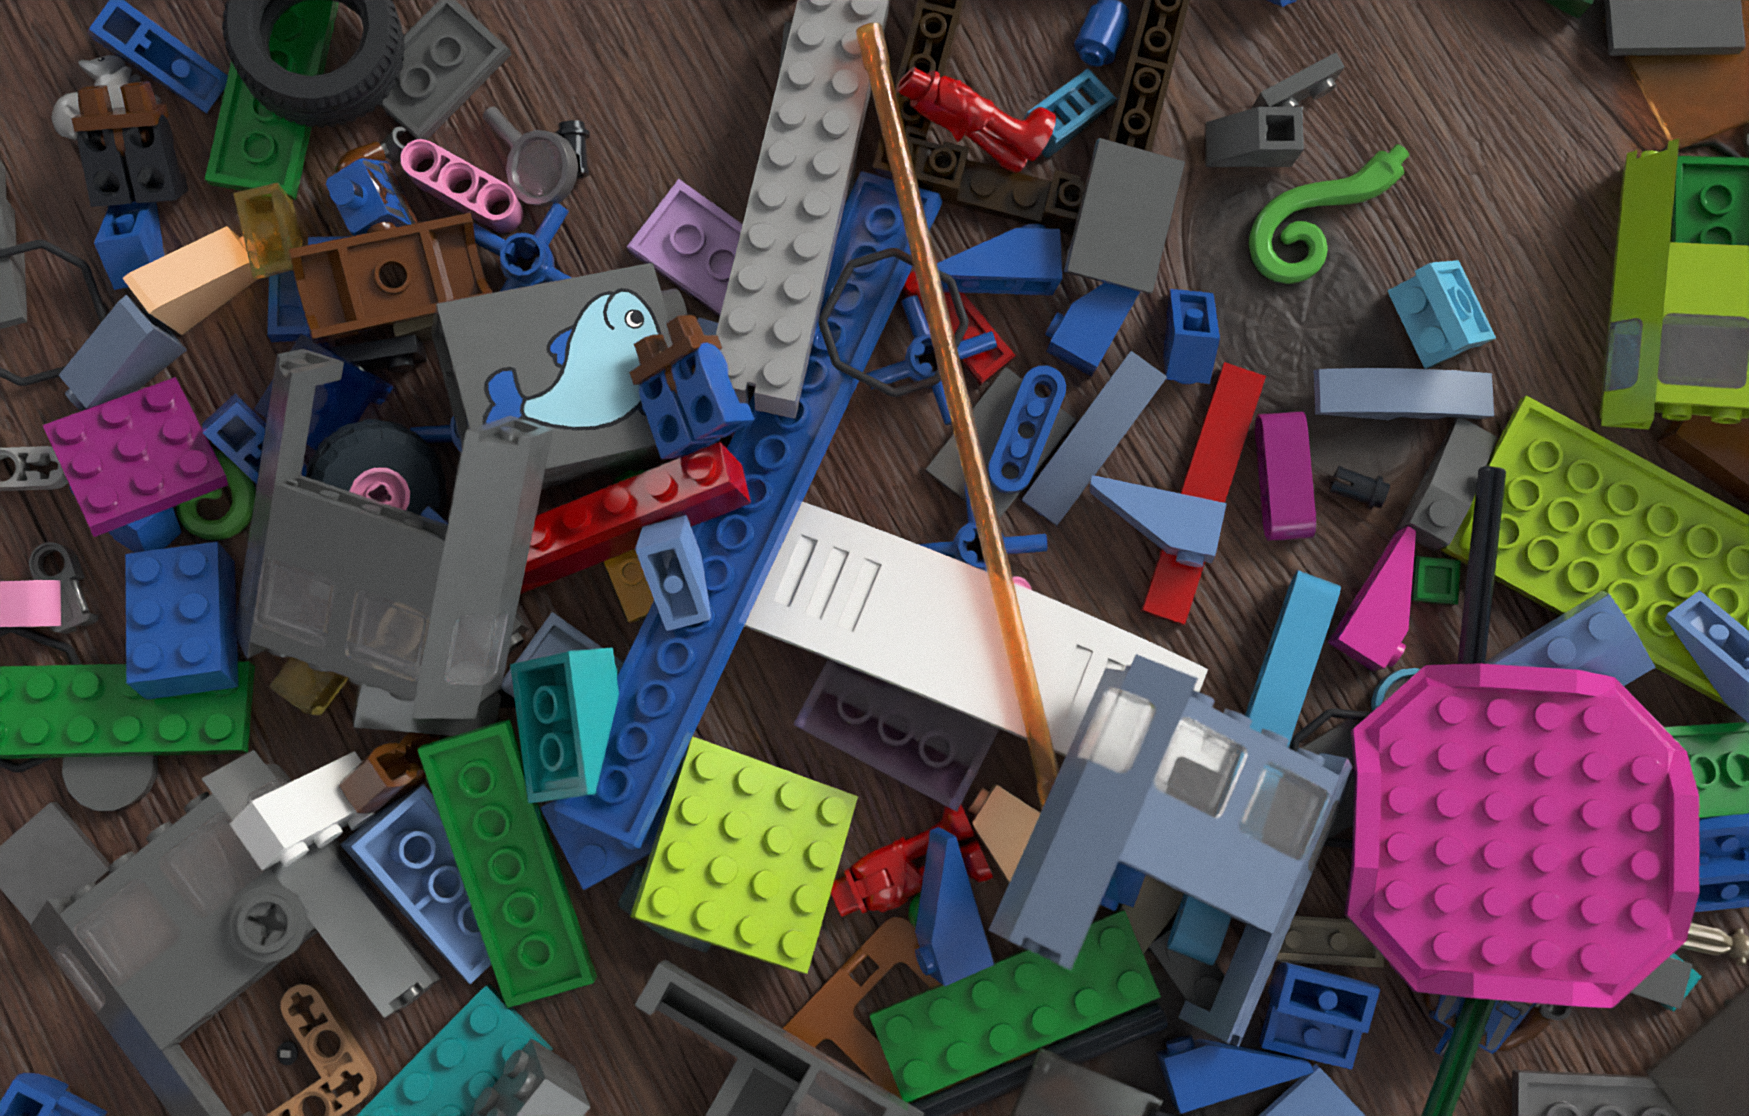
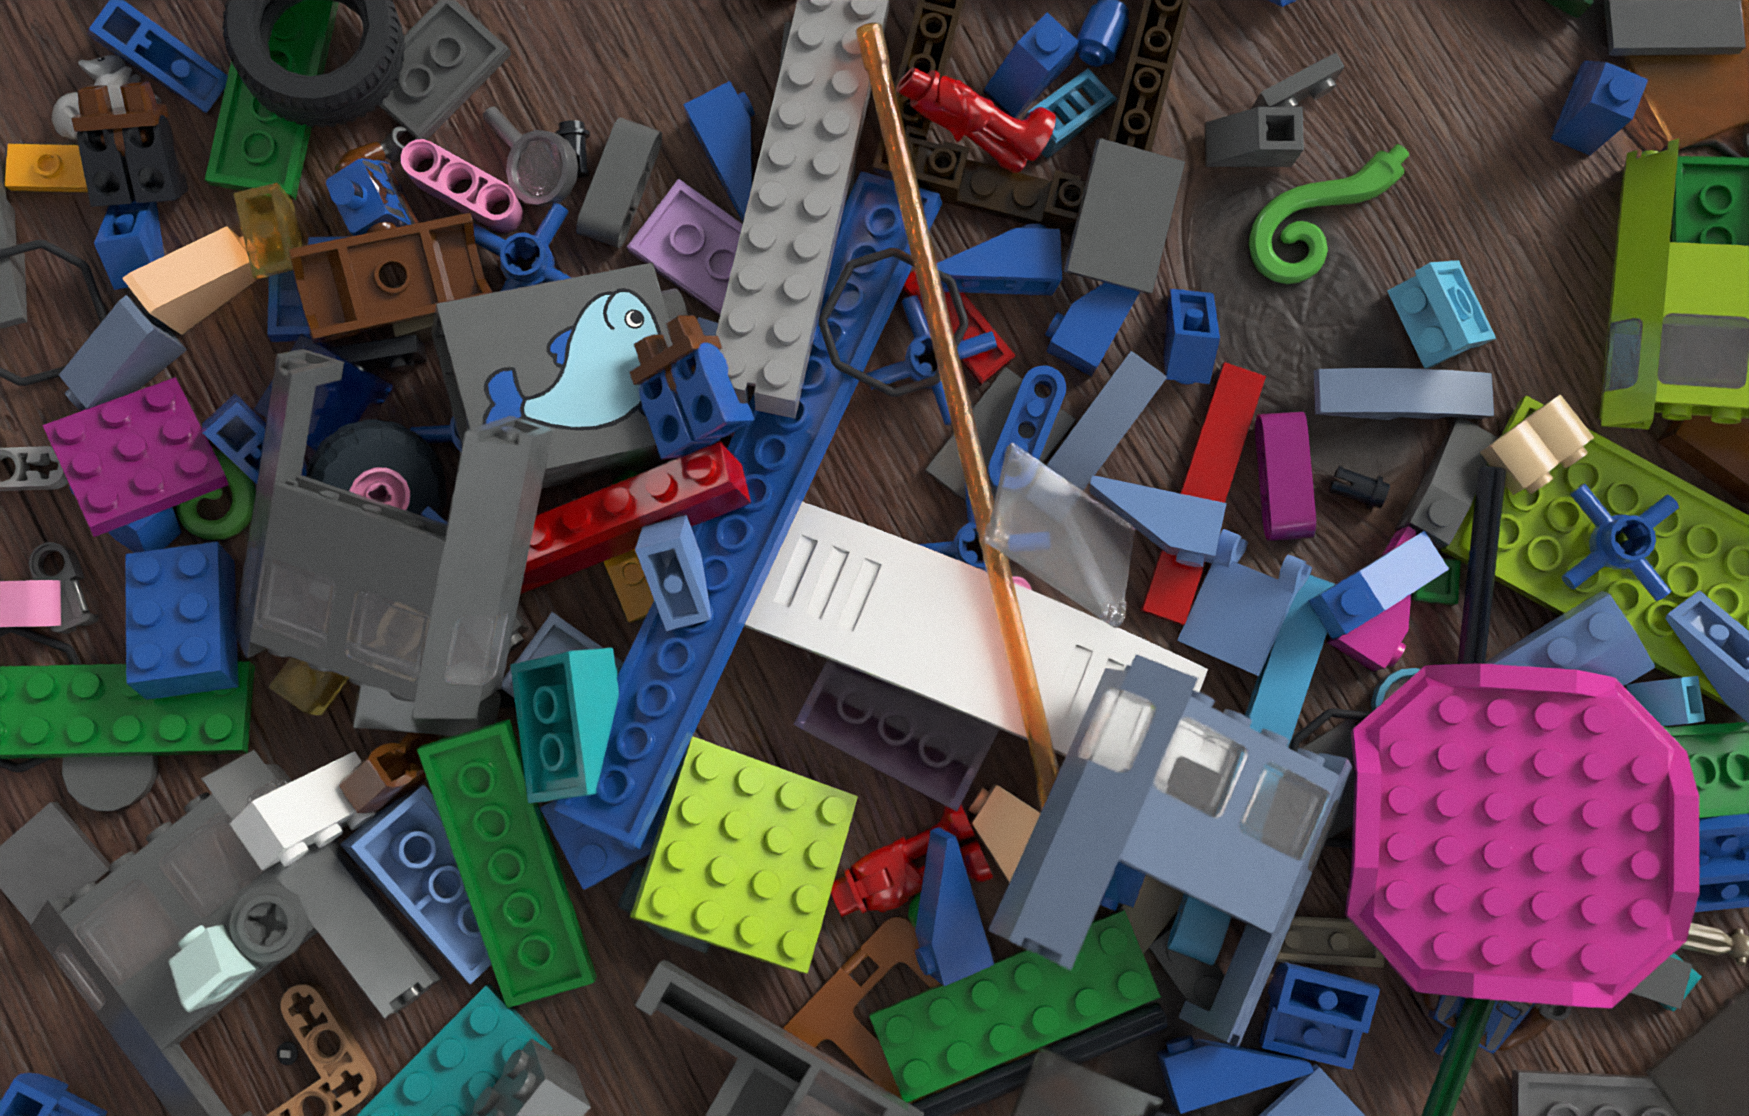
none -> light orange plate [4,144,88,192]
none -> light aqua slope [169,925,259,1012]
none -> dark grey beam [576,117,662,248]
none -> blue slope [683,81,755,222]
none -> blue slope [983,12,1079,118]
none -> clear piece [984,442,1135,628]
none -> medium blue flag [1177,529,1312,676]
none -> slope [1308,531,1449,639]
none -> tan brick [1480,395,1594,495]
none -> blue slope [1551,61,1648,156]
none -> blue bar [1562,483,1679,601]
none -> medium azure brick [1627,676,1705,726]

